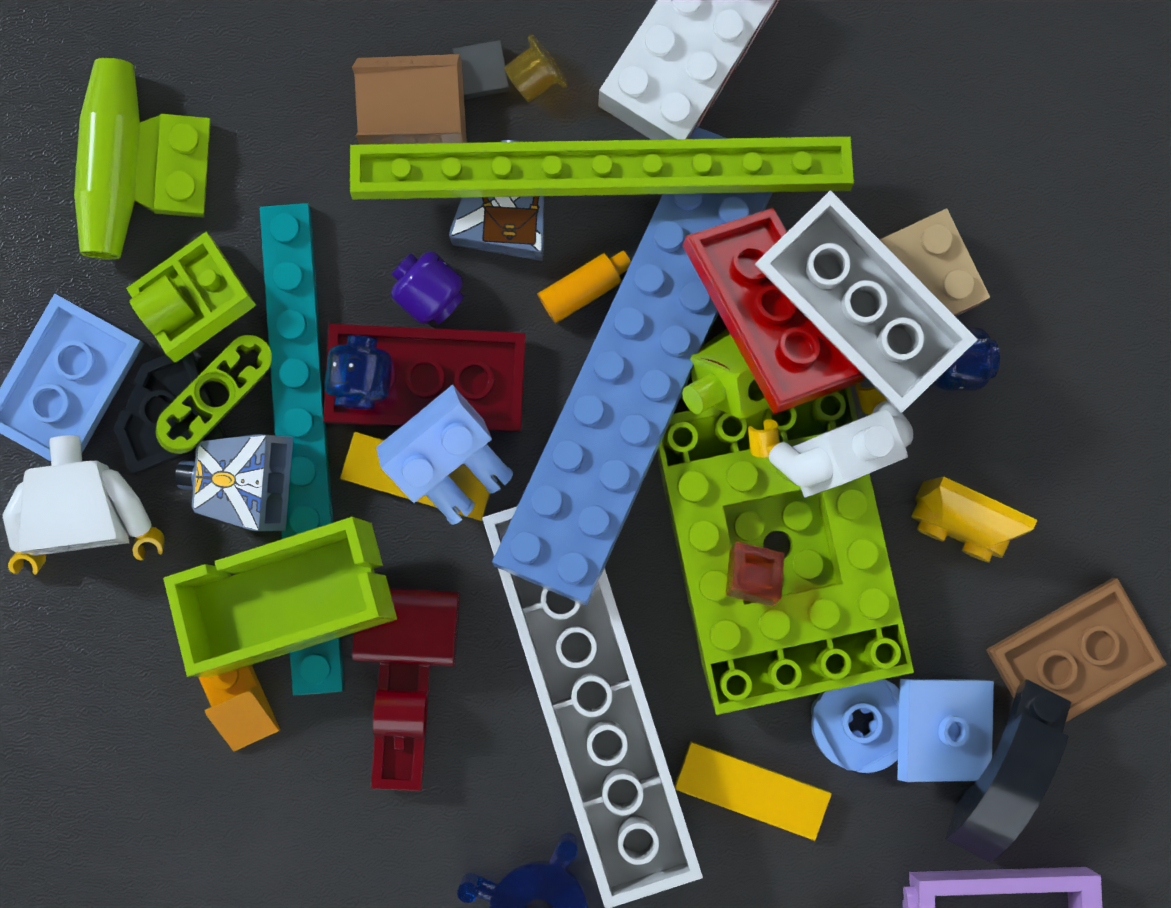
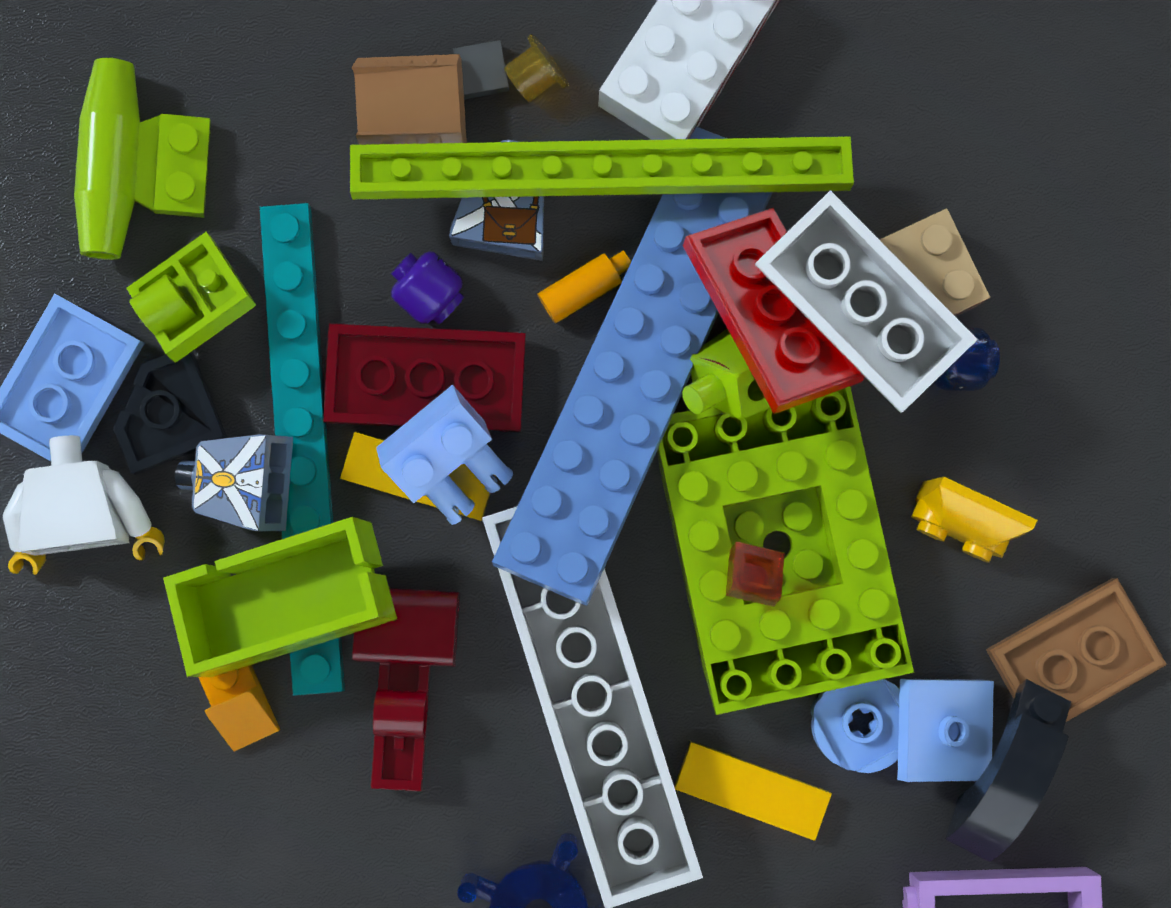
lime beam [156,335,272,454] -> none
clear blue head [324,335,393,410] -> none
white torso [748,383,913,497] -> none

